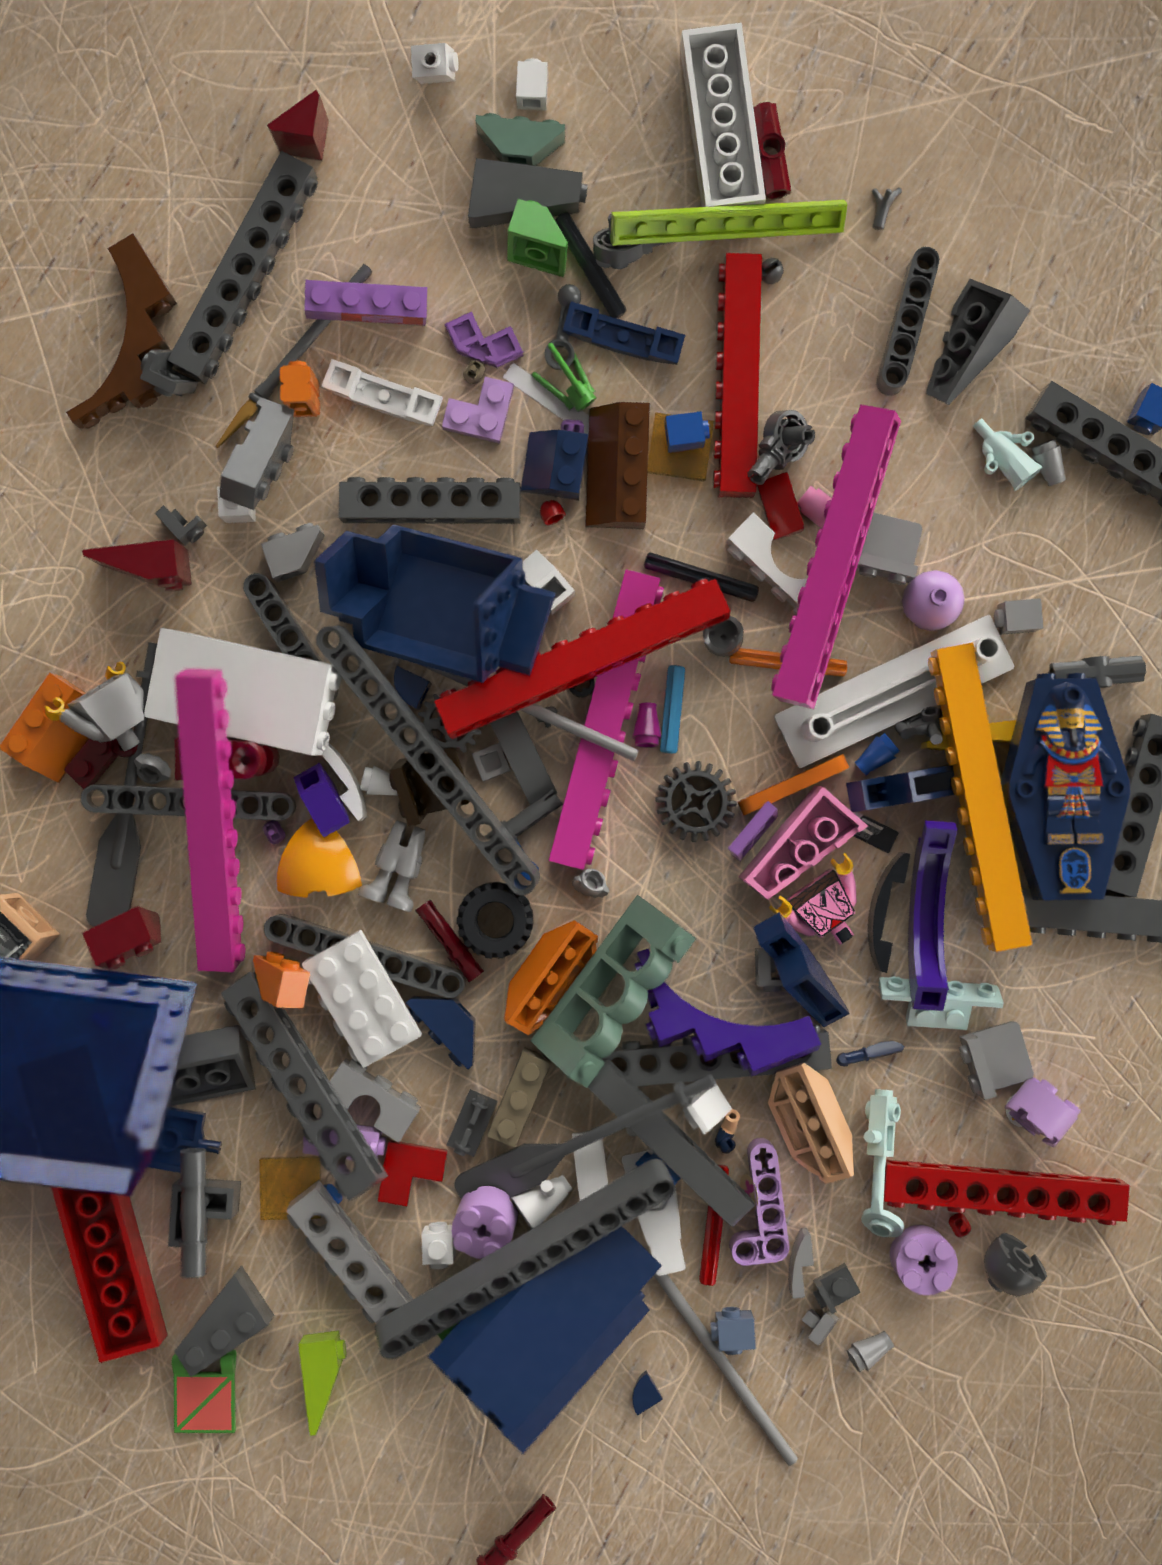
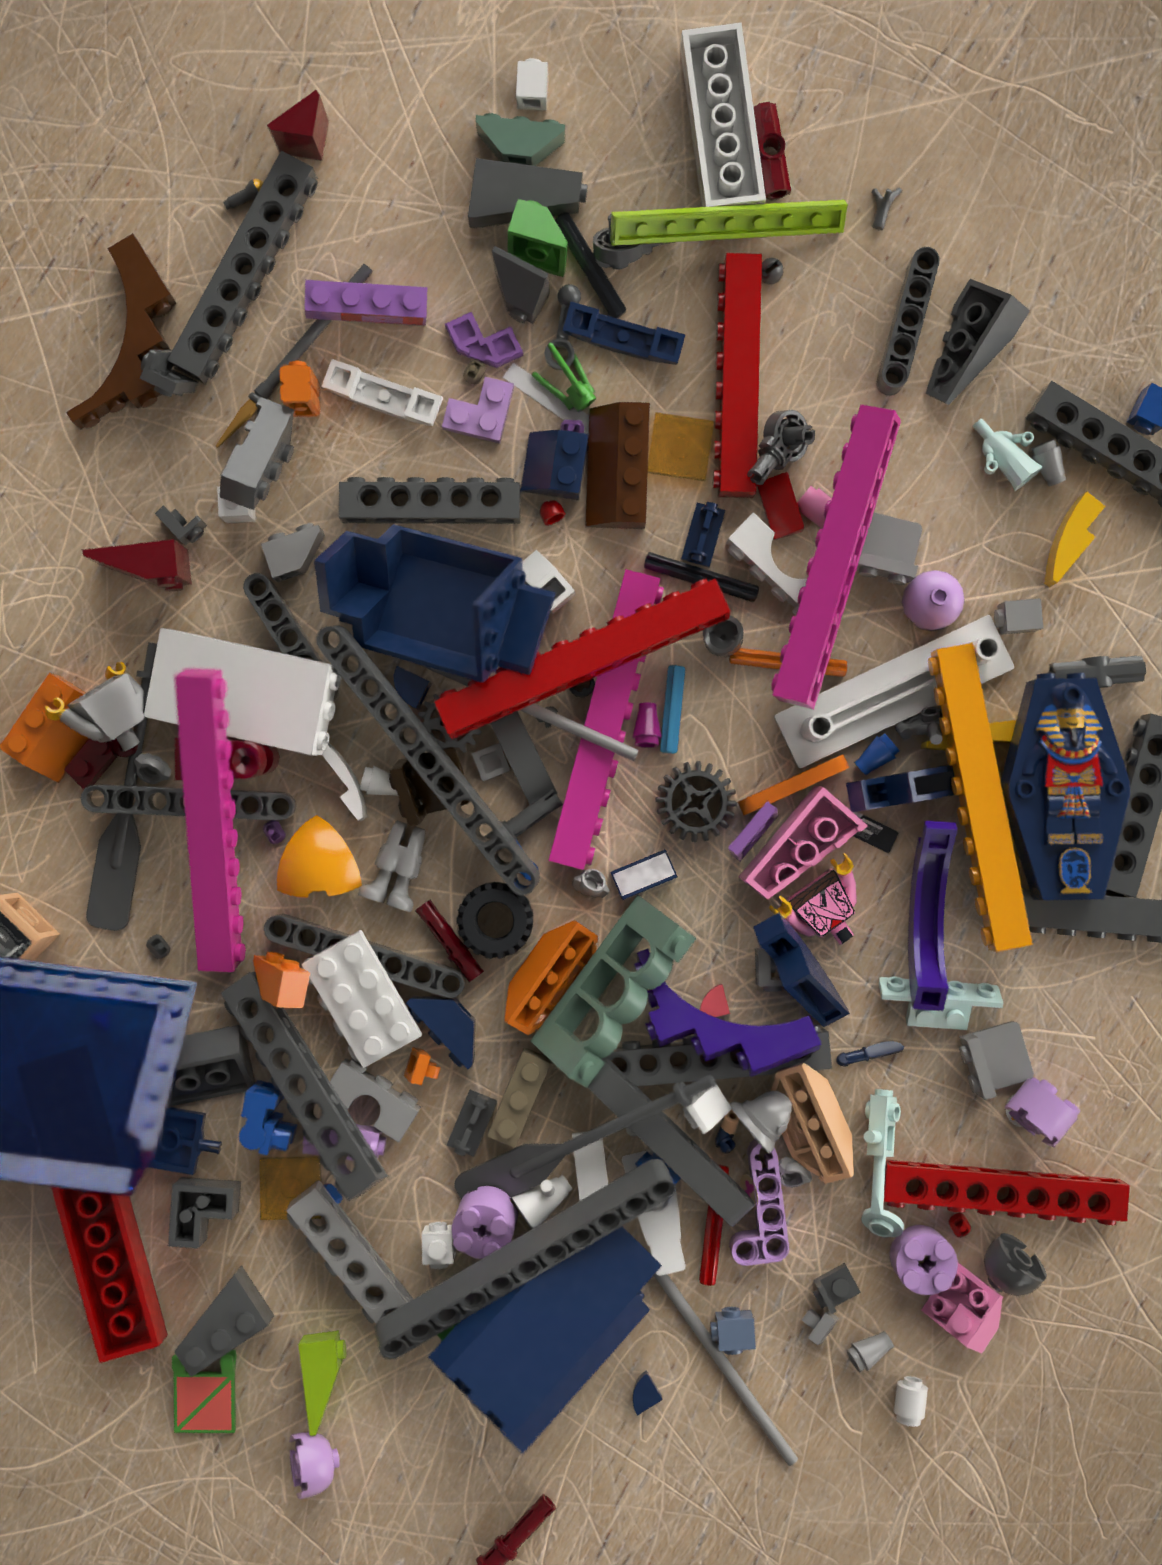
dark red slope [82,906,162,971] -> none
dark grey piece [179,1148,208,1278] -> none
dark purple slope [293,763,350,837] -> none
red tile [378,1140,448,1207] -> none
white brick [411,43,459,84] -> none
blue brick [664,411,710,453] -> none
light grey slope [788,1228,814,1299] -> none
black slope [868,852,910,973] -> none
none -> dark grey rock [146,934,170,959]
none -> dark grey piece [223,179,264,210]
none -> blue hips [239,1080,297,1155]
none -> lavender cylinder [290,1432,340,1499]
none -> orange tile [403,1047,441,1086]
none -> dark grey slope [492,246,550,324]
none -> flat silver slope [610,849,678,900]
none -> dark blue hinge [681,502,725,567]
none -> coral tile [700,984,730,1017]
none -> light grey piece [730,1091,792,1153]
none -> light grey piece [779,1156,812,1188]
none -> white brick [894,1376,928,1426]
none -> bright pink slope [921,1262,1003,1353]
none -> yellow slope [1044,491,1106,587]

